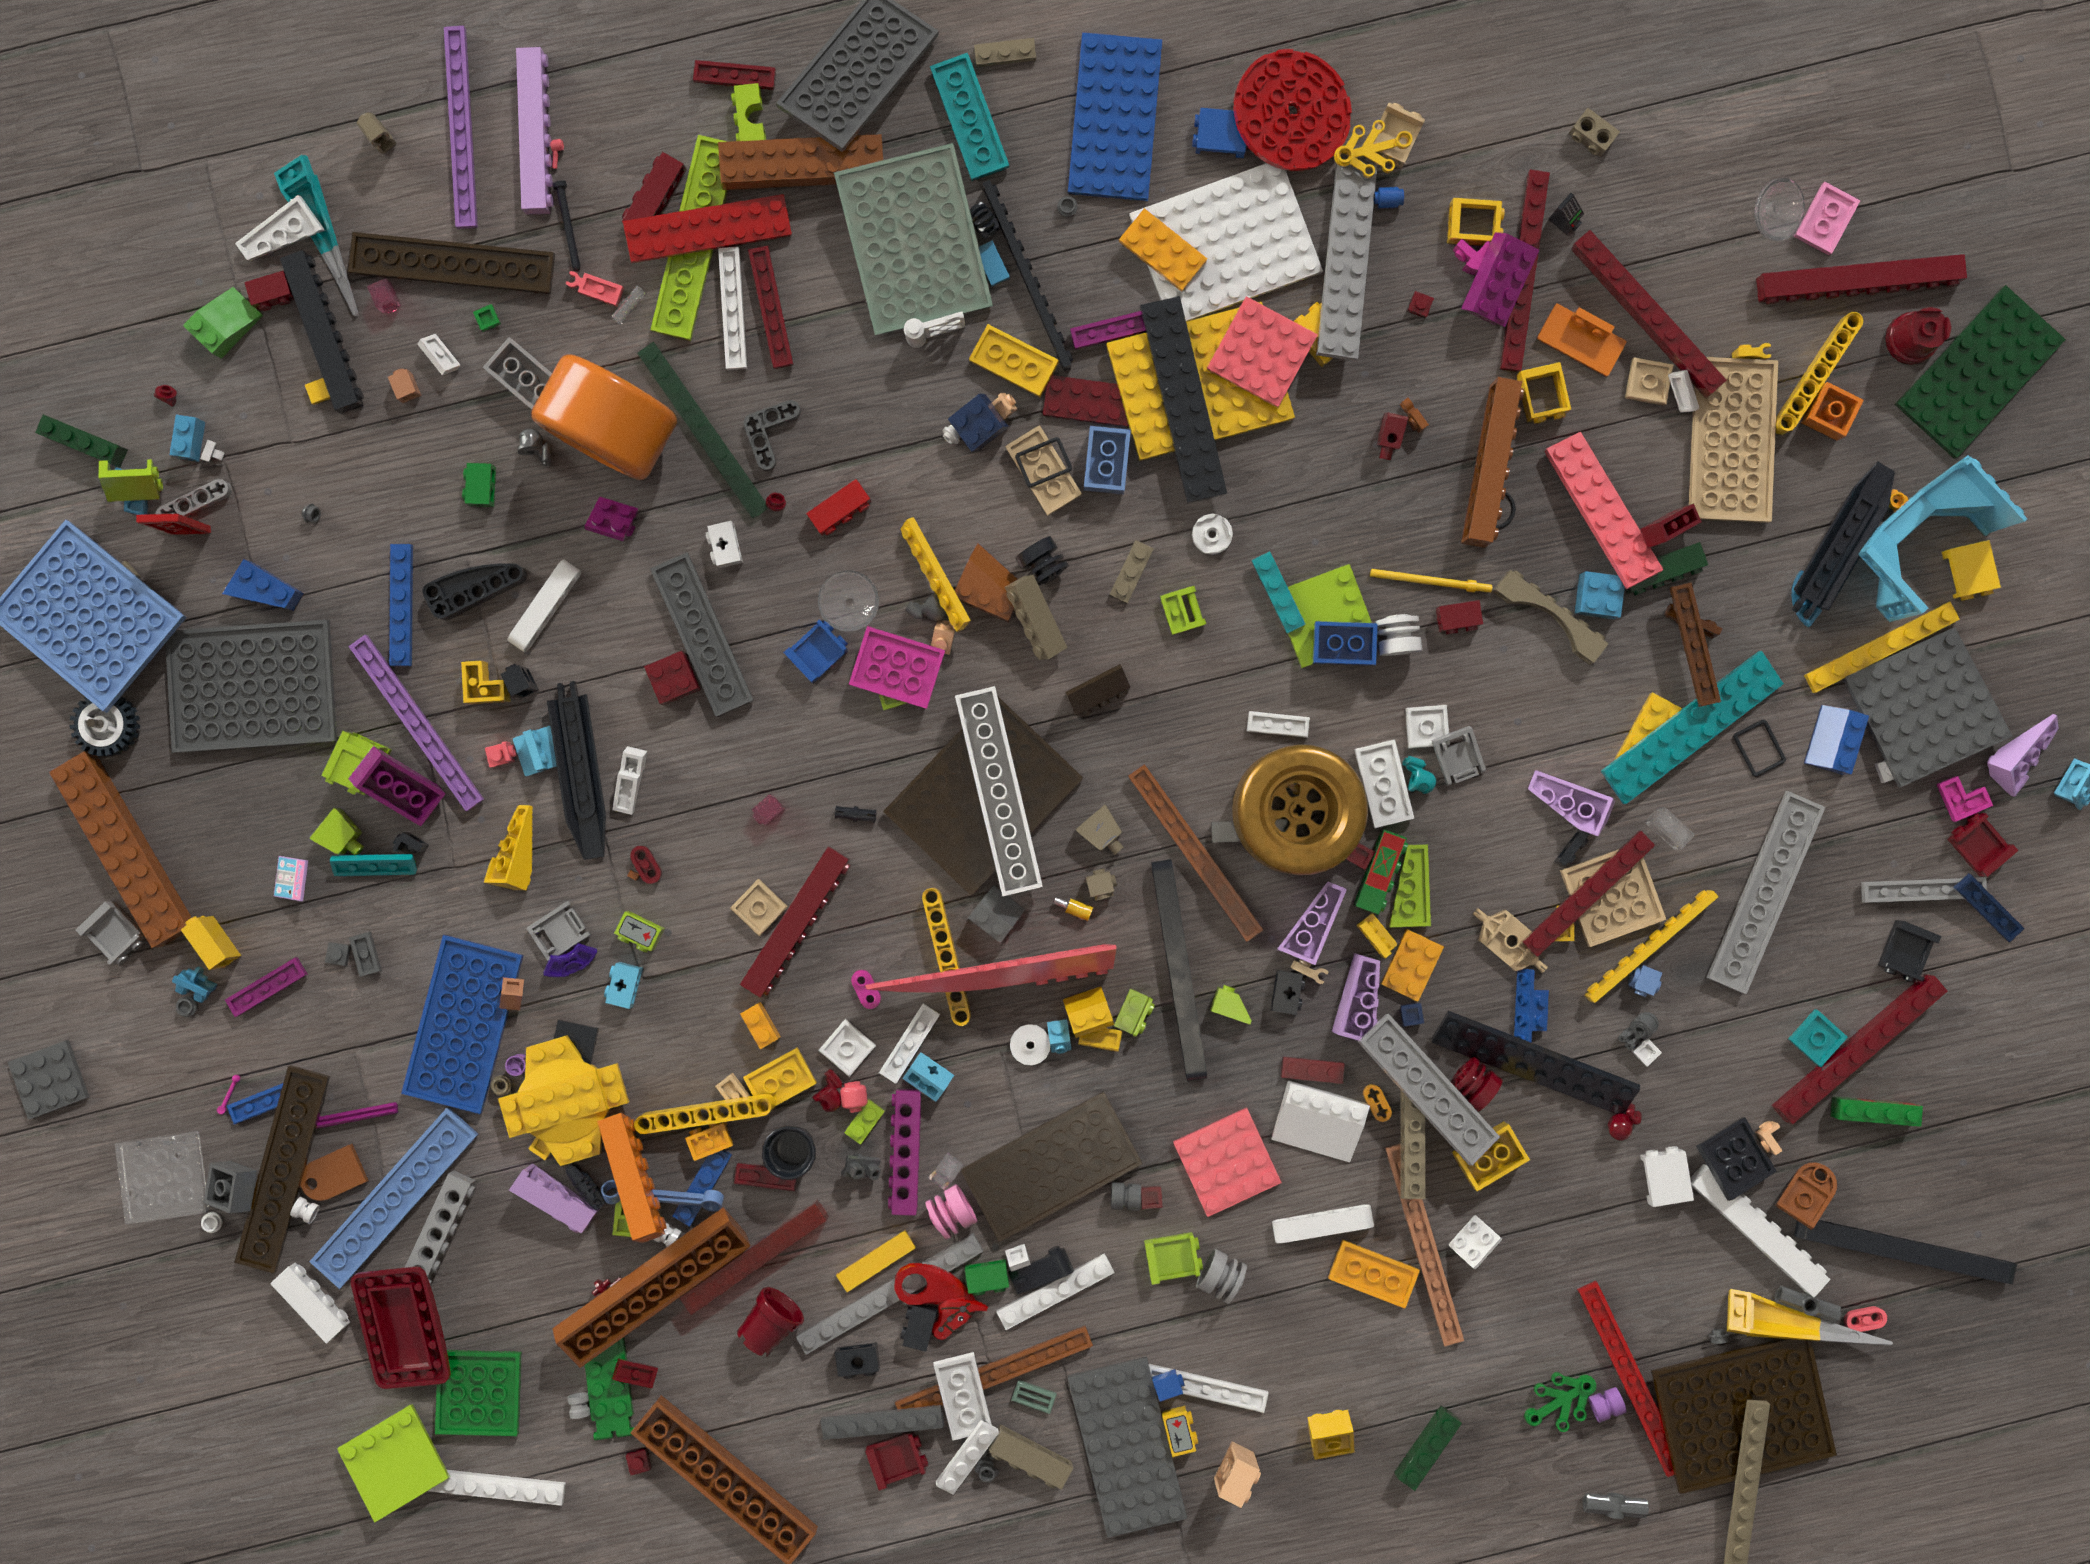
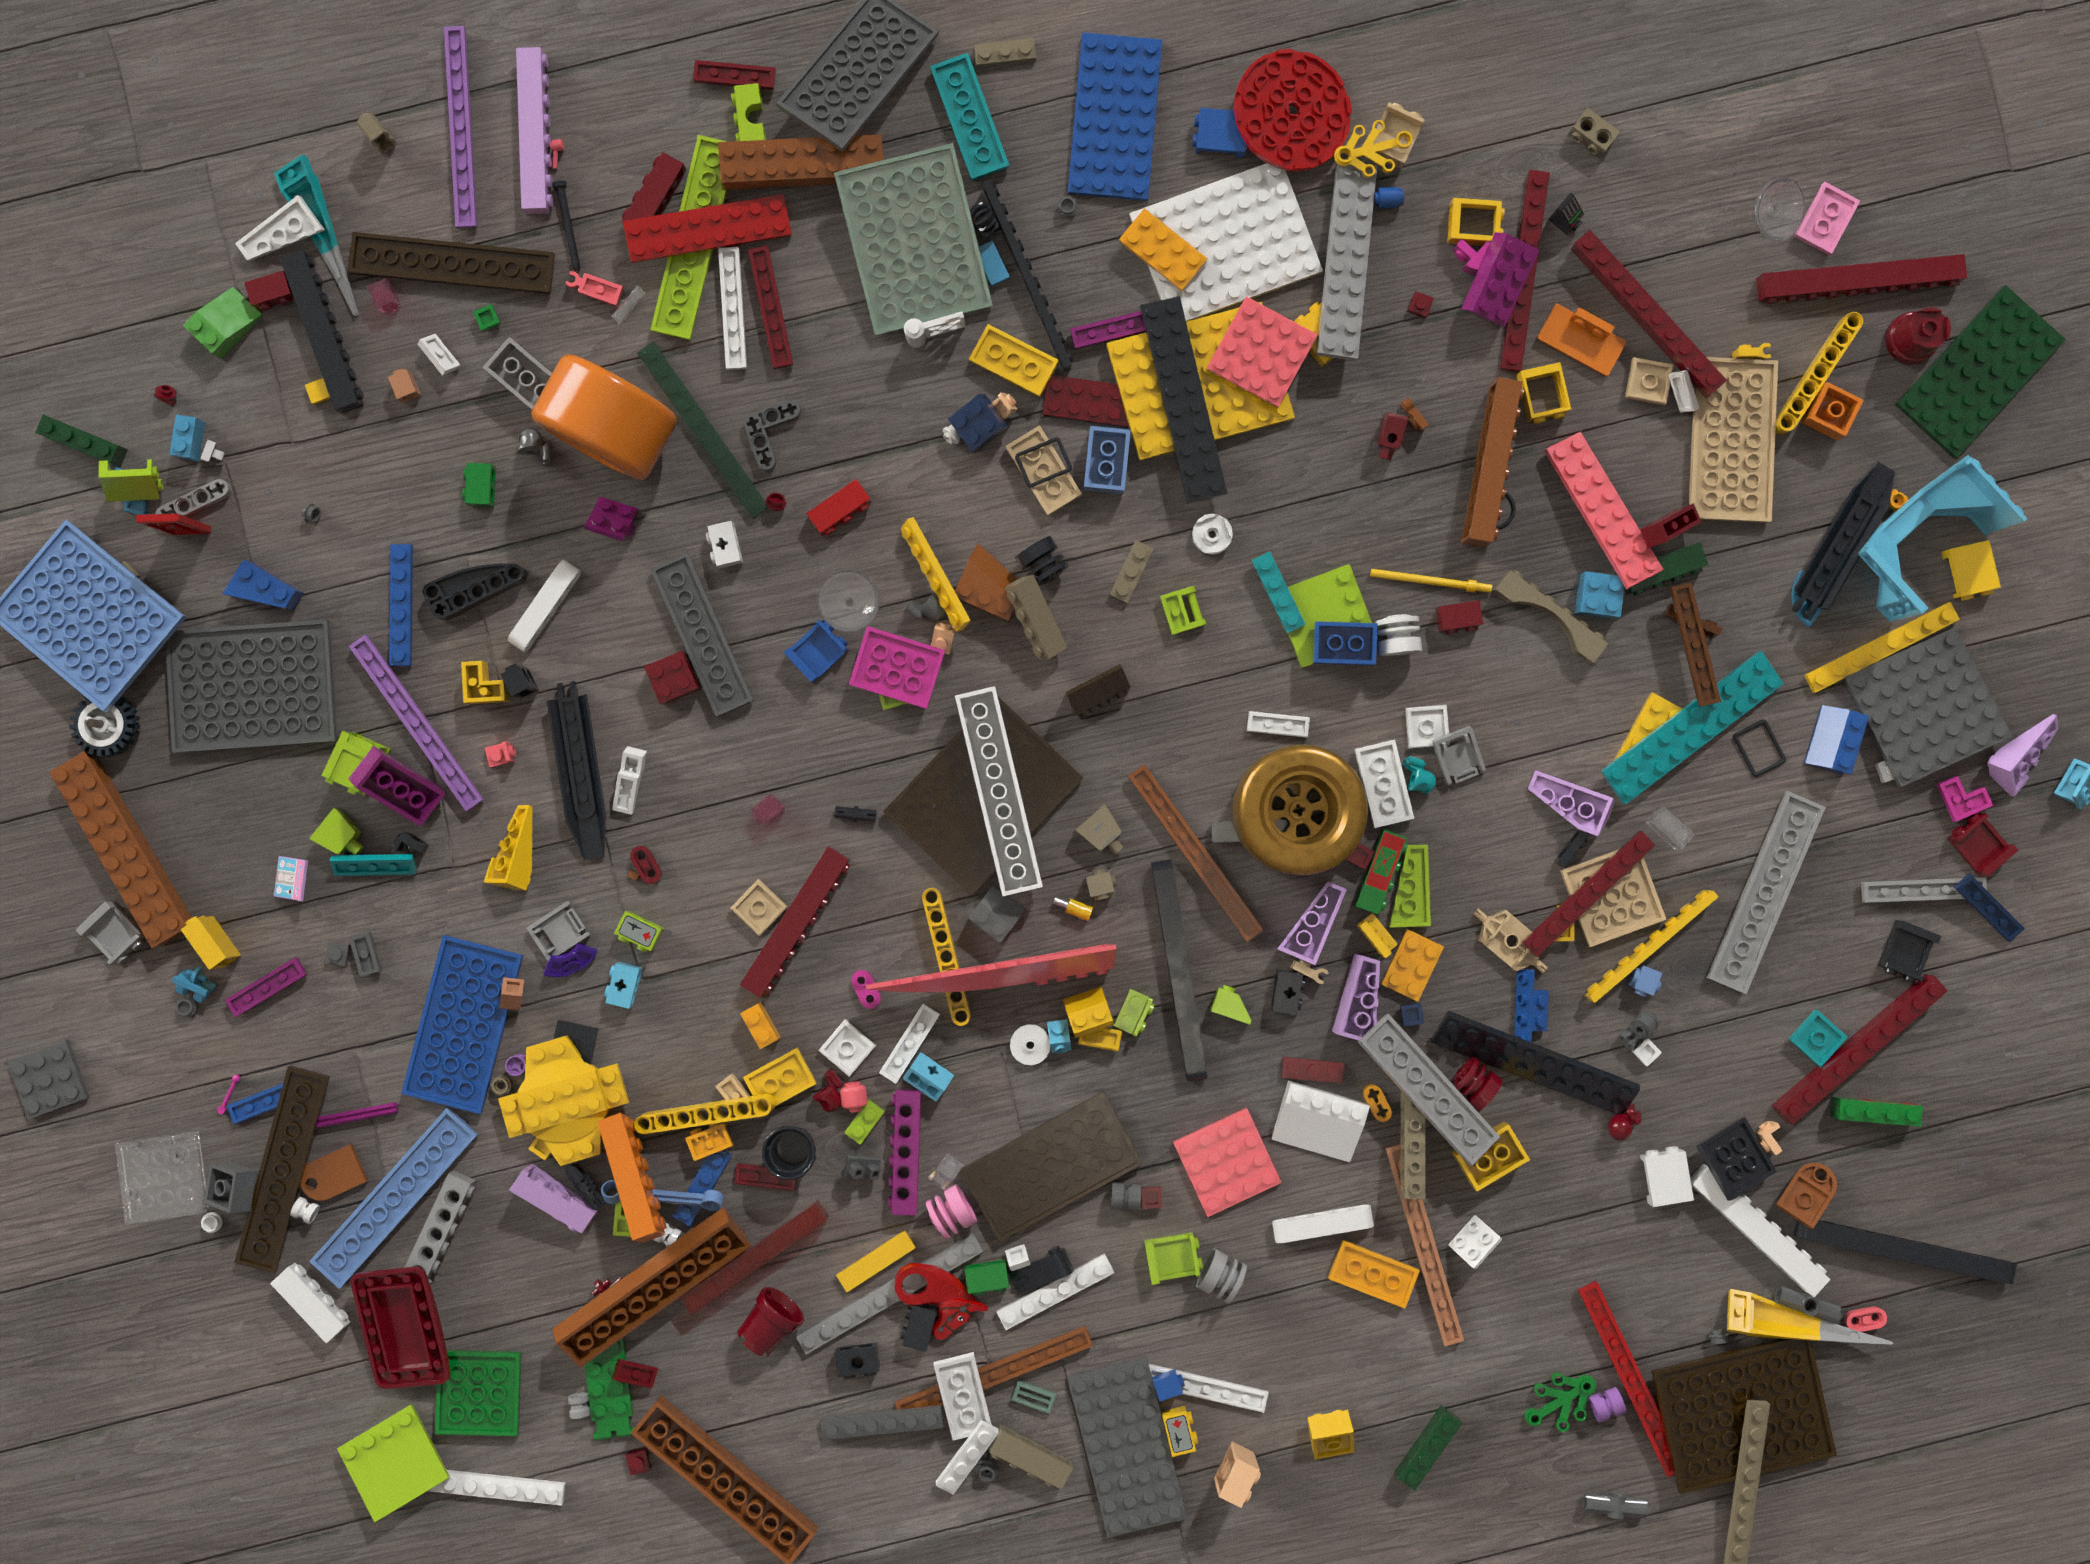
medium azure bracket [513,726,557,776] -> none
dark red panel [865,1431,929,1491] -> none

